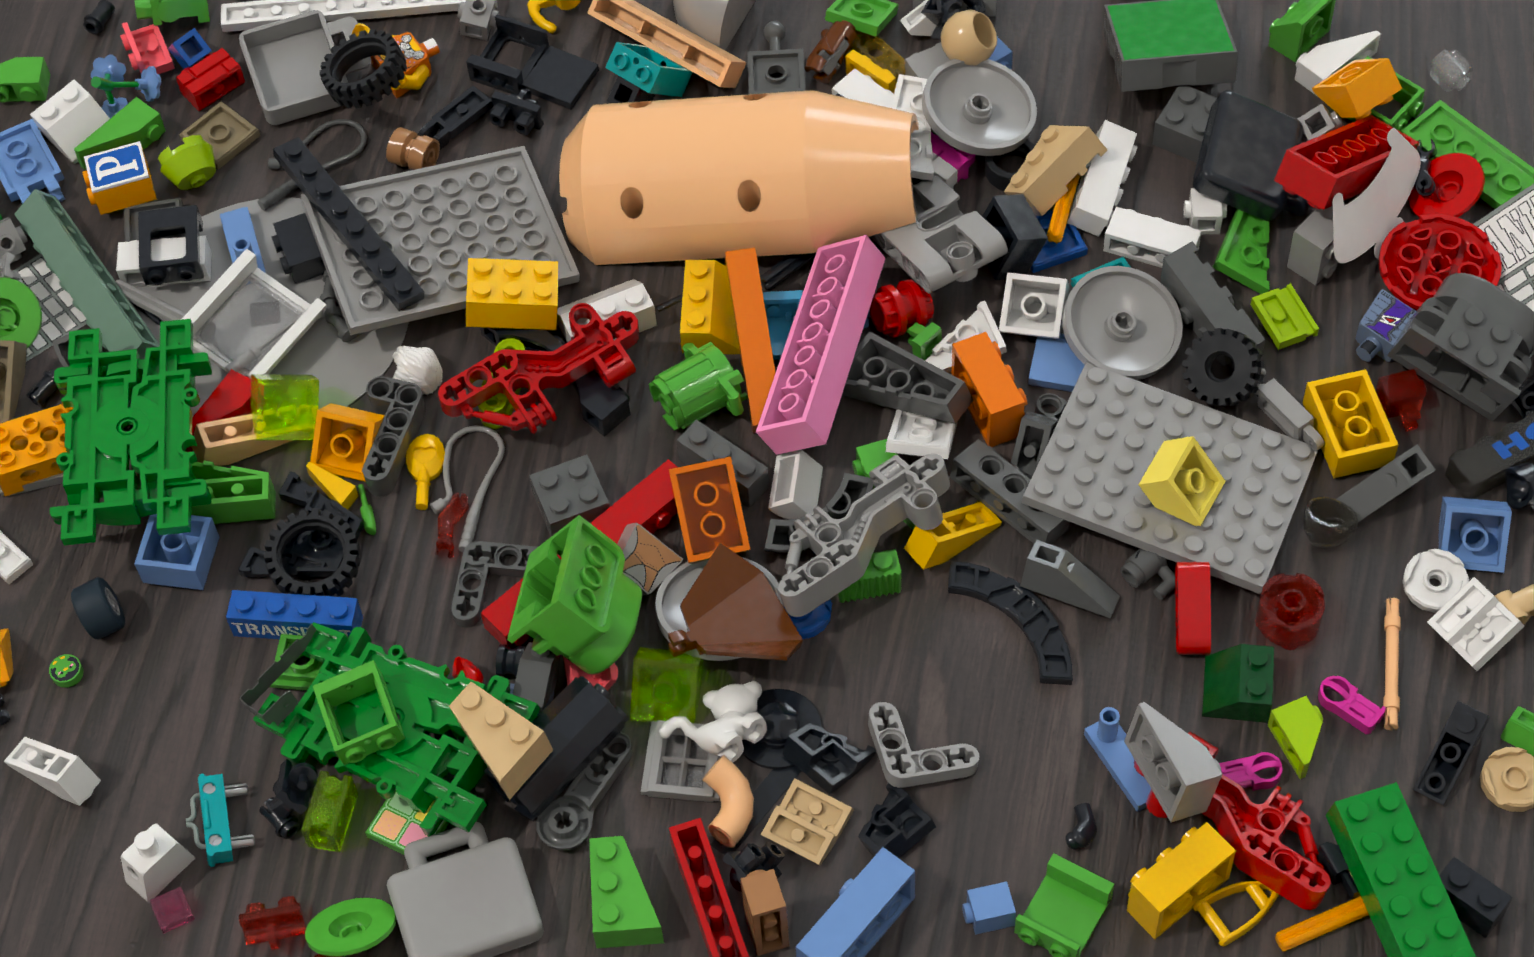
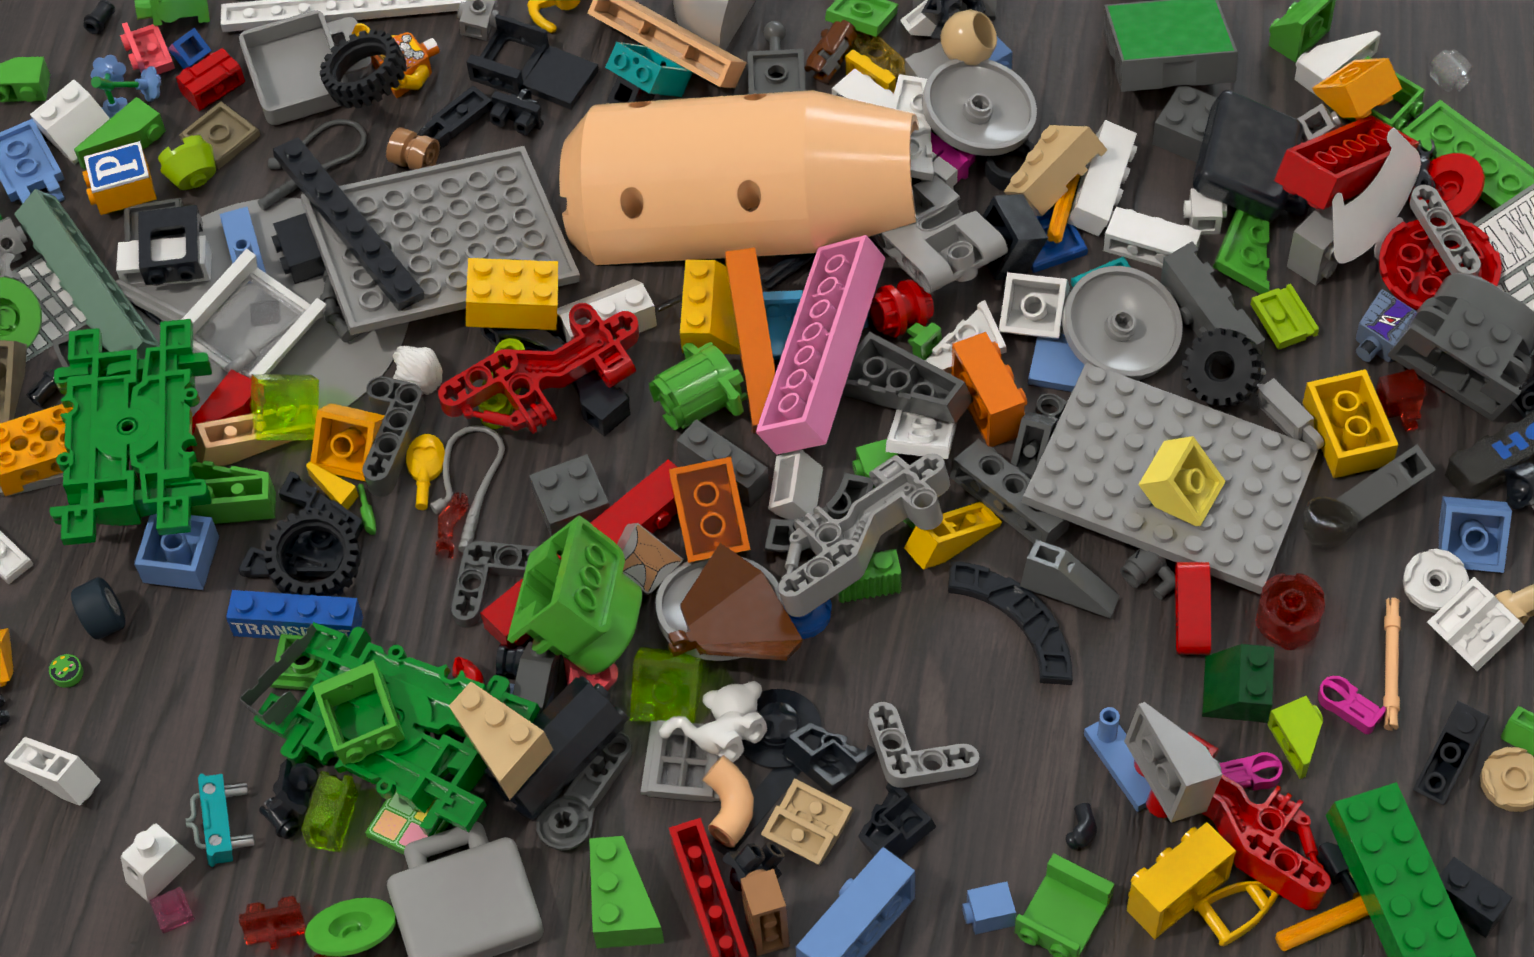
none -> light grey beam [1410,185,1481,276]

